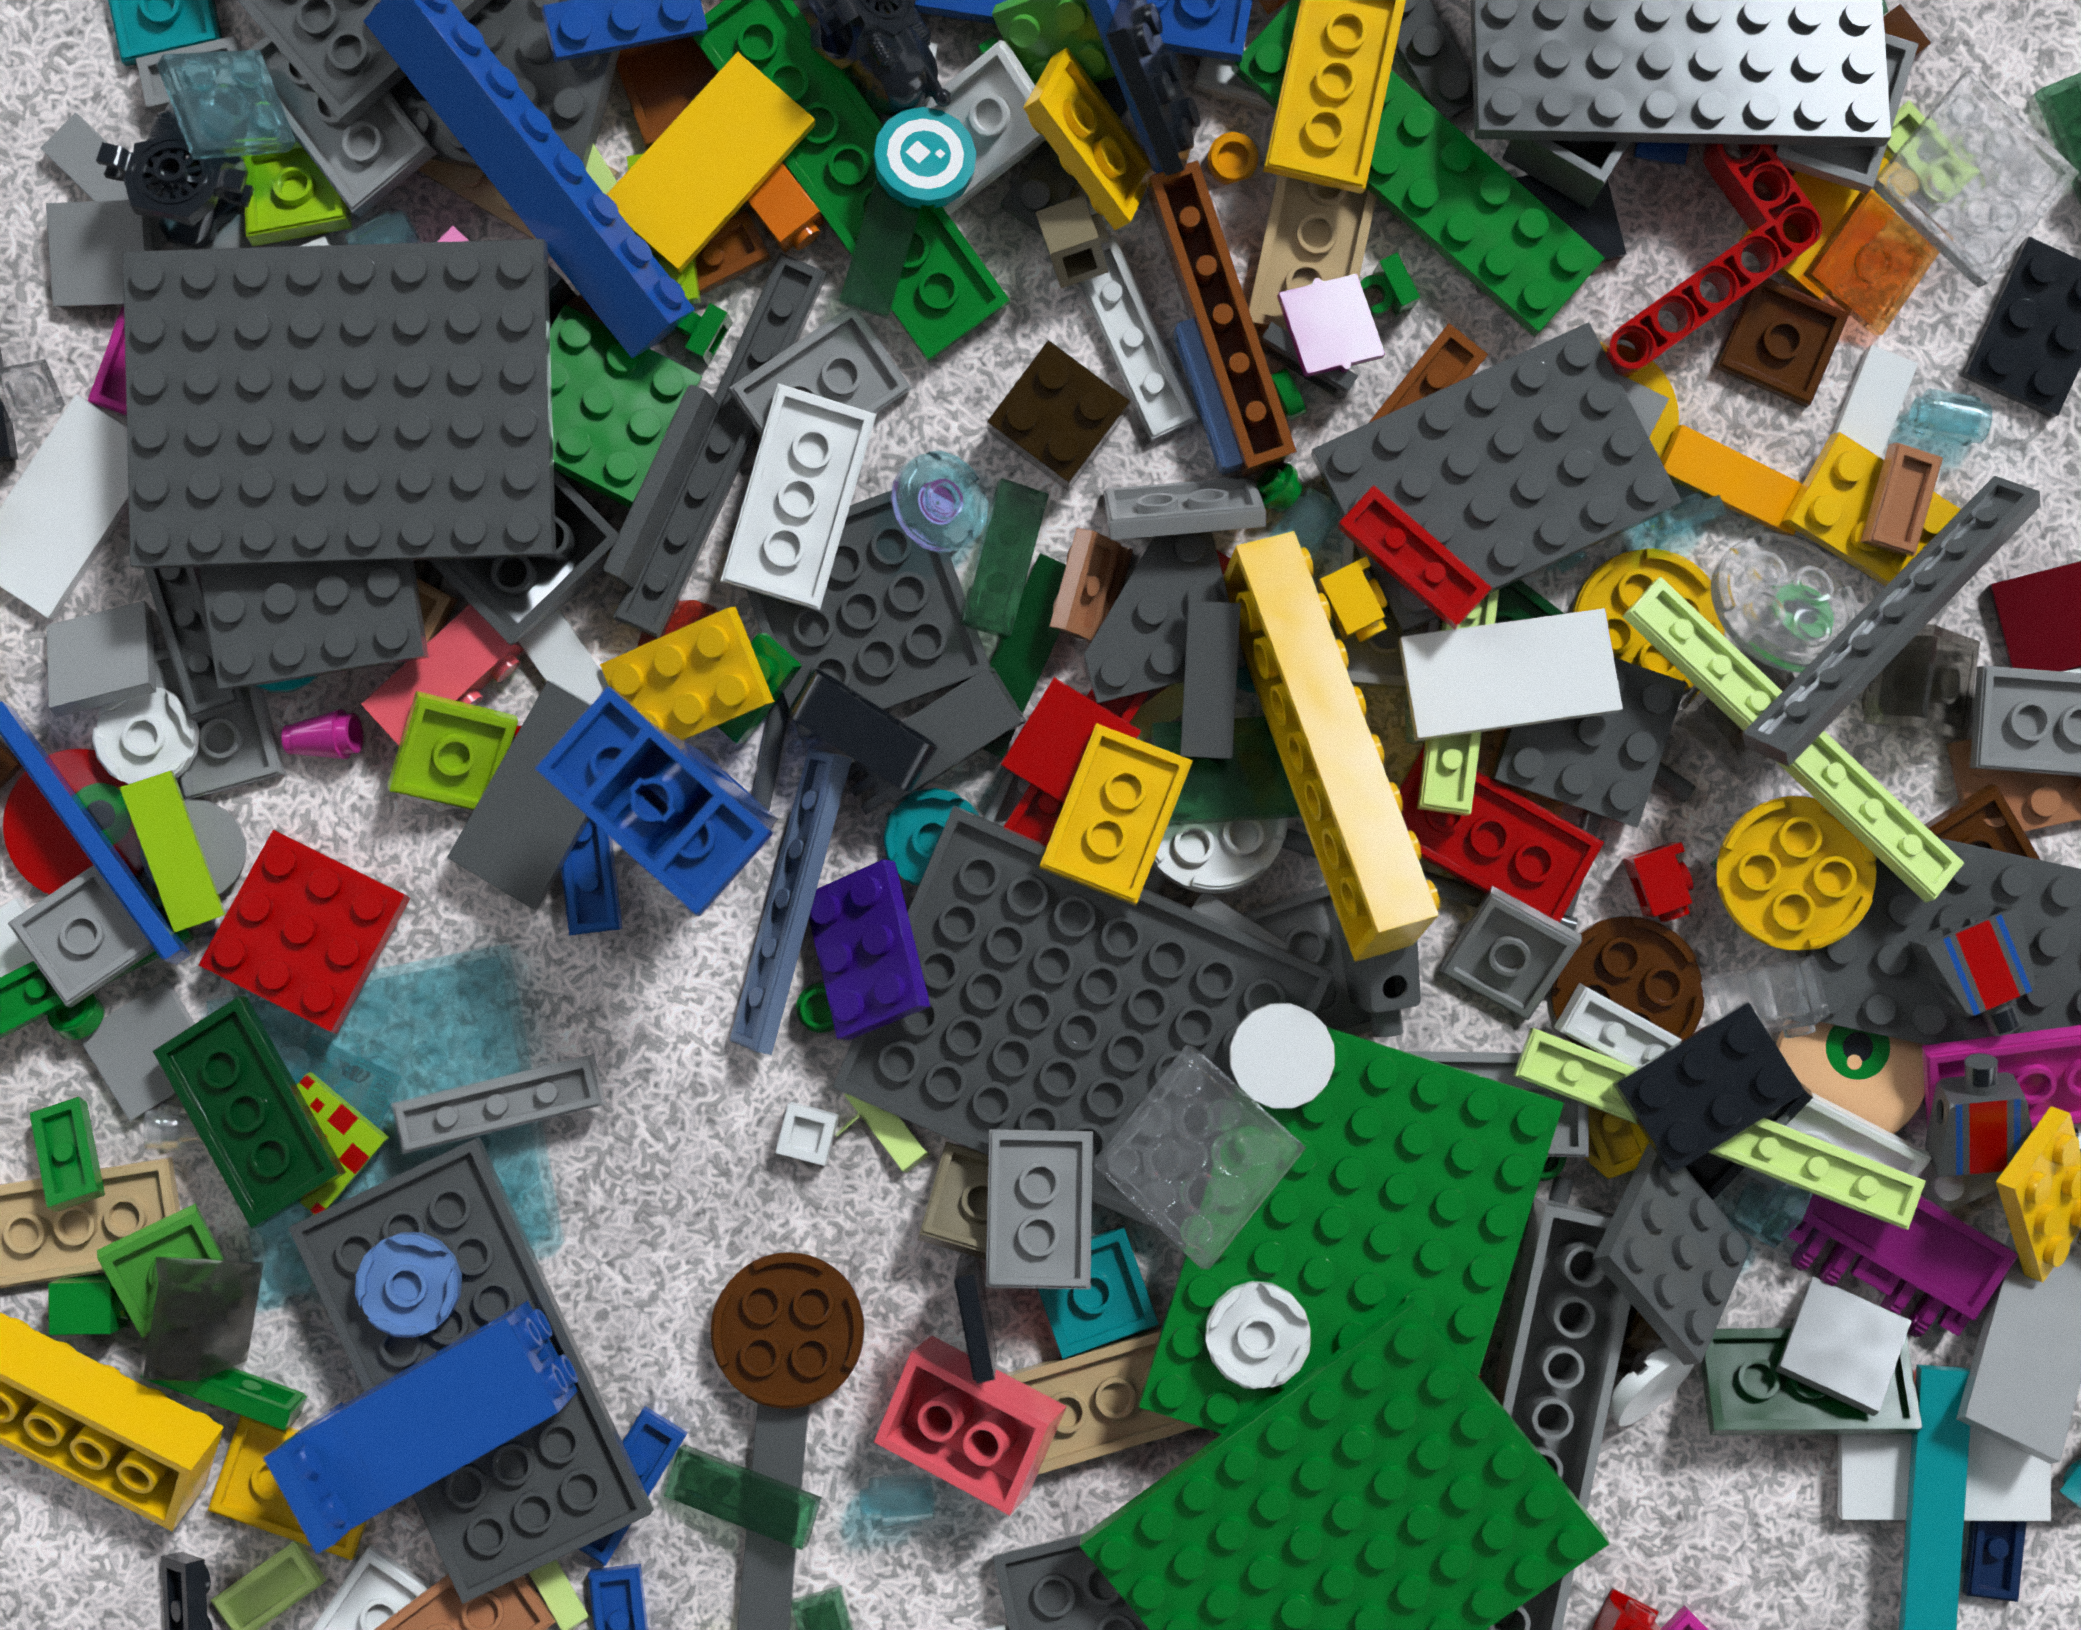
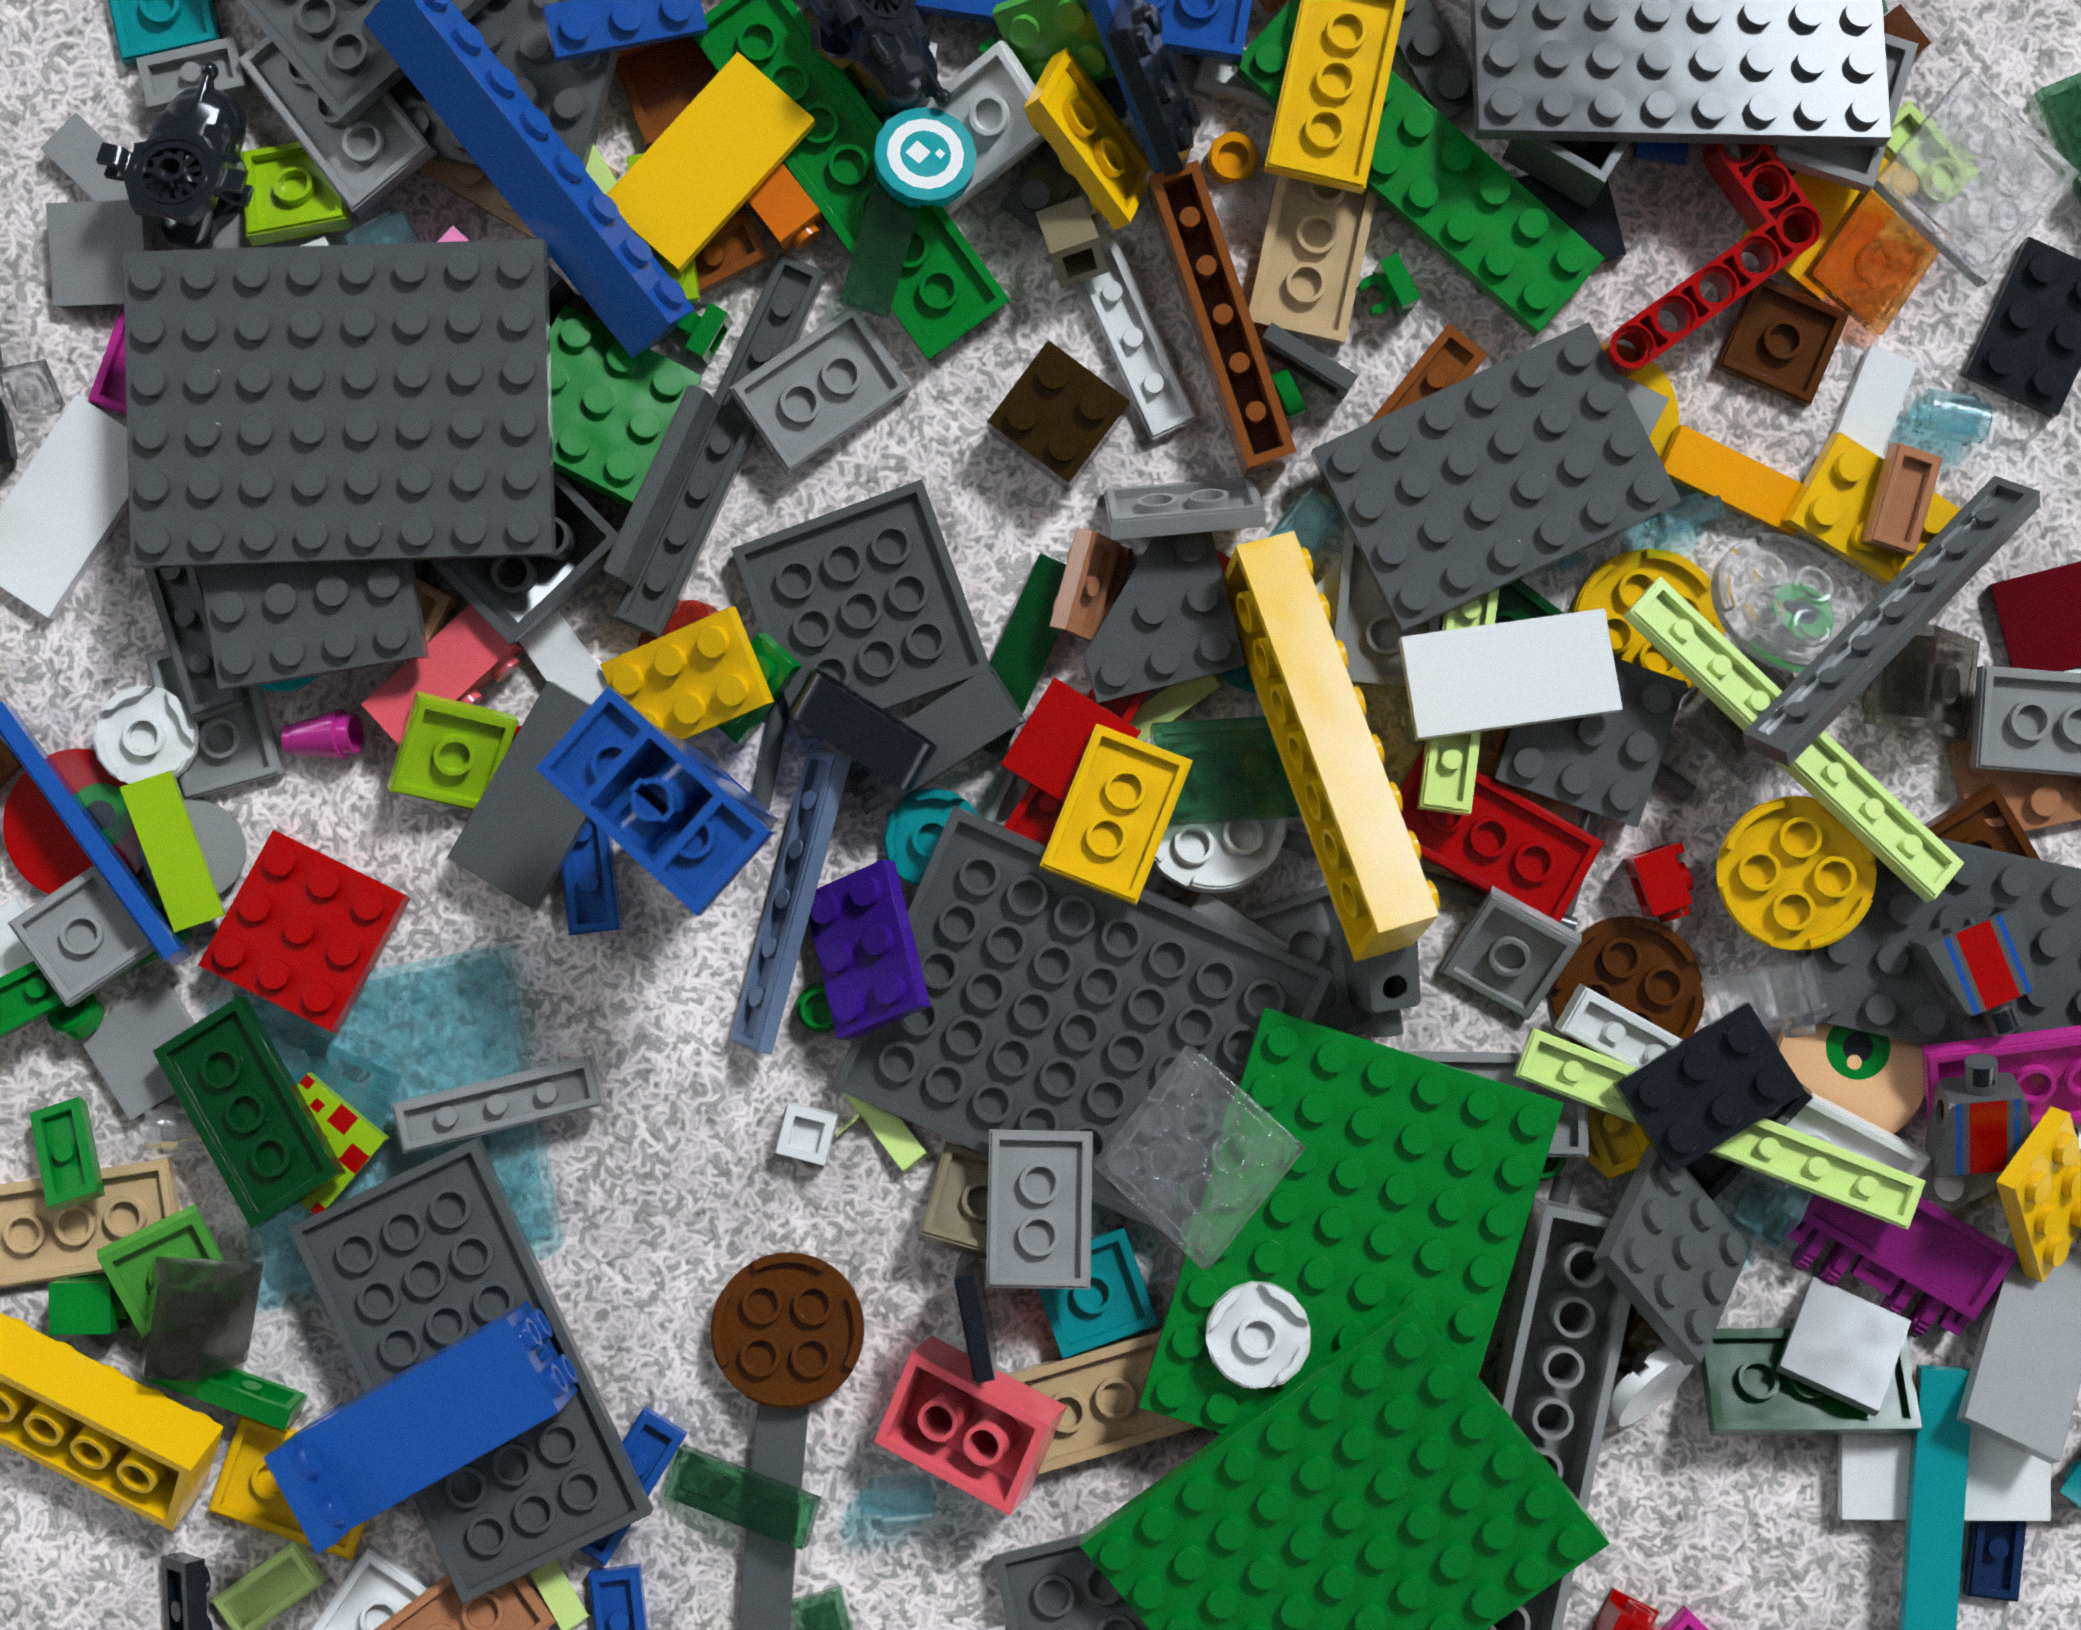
light grey tile [46,600,156,717] -> none
clear light blue plate [157,50,296,160] -> none
medium blue tile [355,1232,462,1338] -> none
white tile [720,383,876,611] -> none
clear light blue tile [891,450,988,553] -> none
clear green tile [959,478,1049,639] -> none
medium blue tile [1173,318,1243,475] -> none
dark grey tile [1180,601,1241,759] -> none
white tile [1229,1003,1335,1108] -> none
green plate [1256,463,1303,512] -> none
piece [1277,274,1385,377] -> none
yellow brick [1317,556,1388,643] -> none
red plate [1337,485,1492,630] -> none

